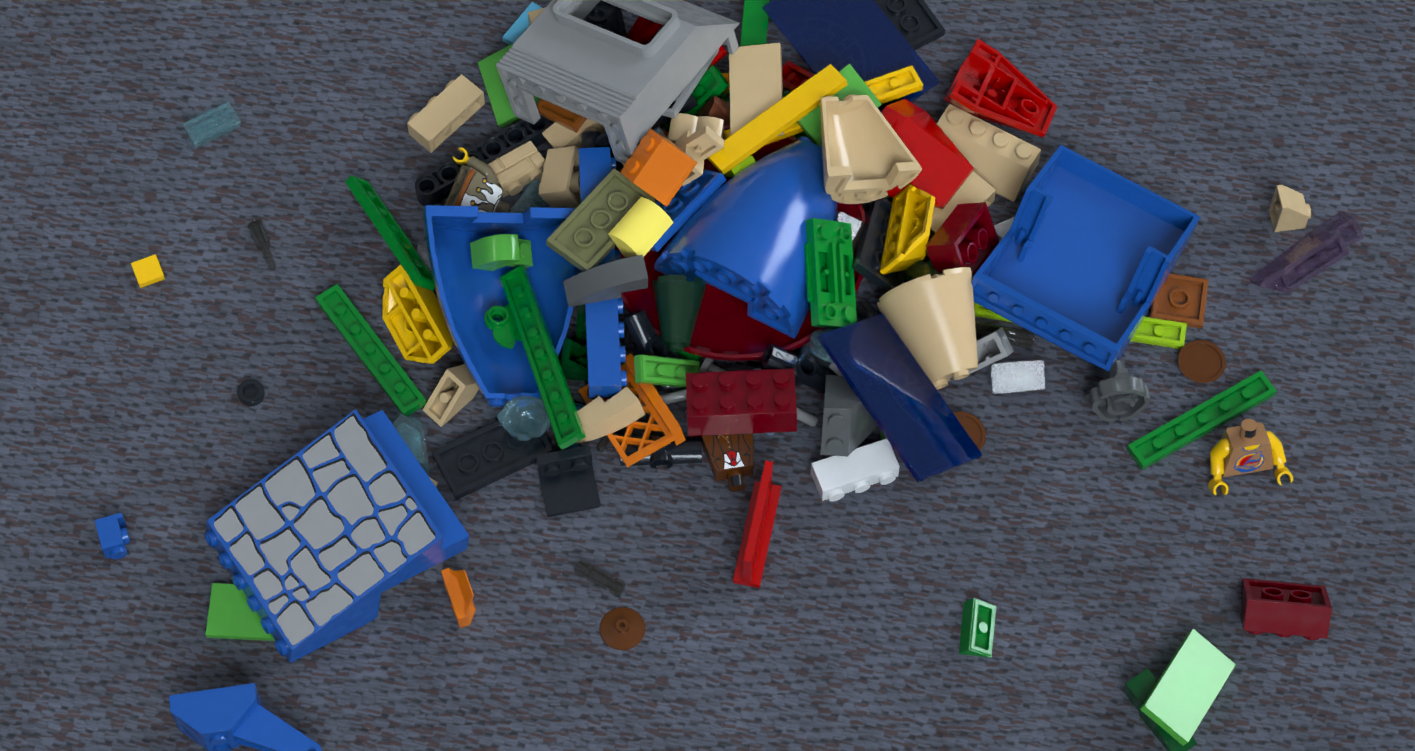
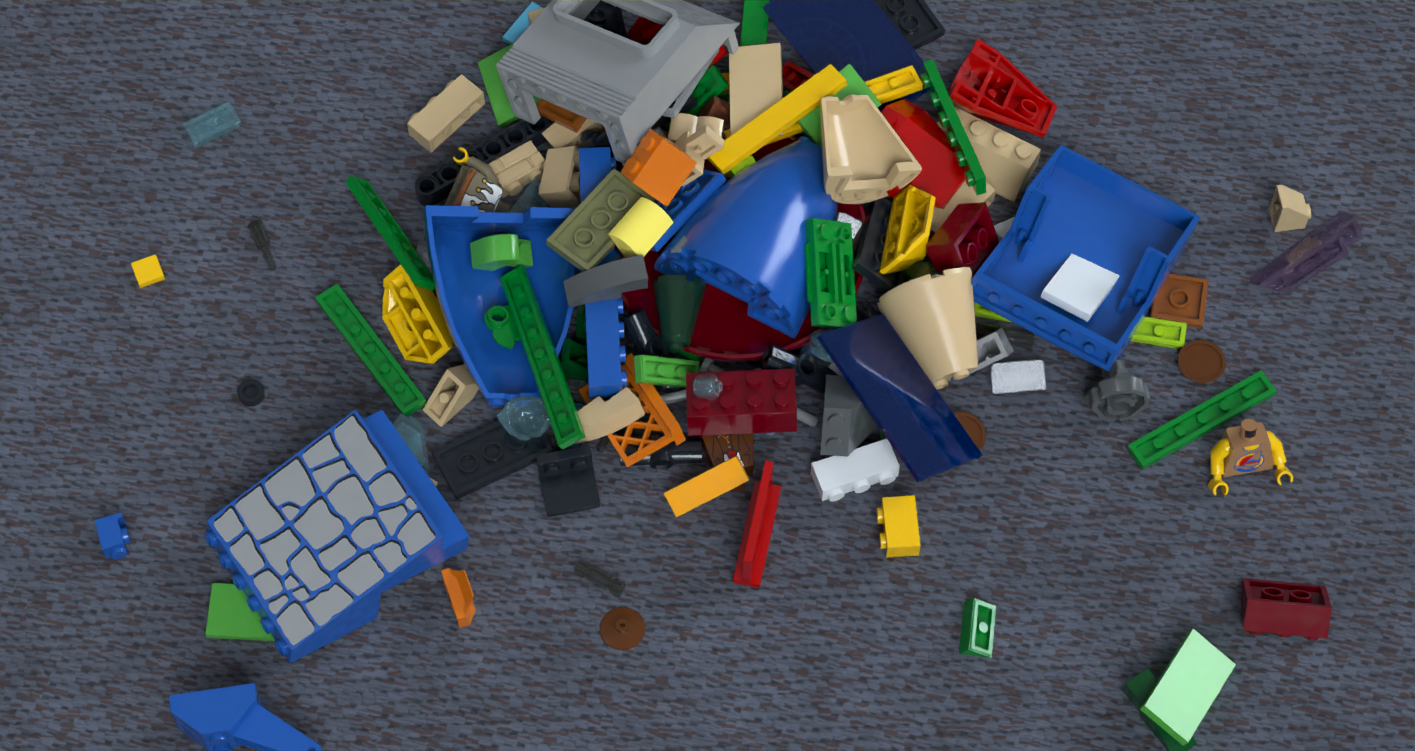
none -> light orange tile [664,455,750,517]
none -> clear light blue piece [693,373,723,401]
none -> yellow brick [876,495,921,558]
none -> green plate [920,59,987,196]
none -> white tile [1041,254,1120,322]

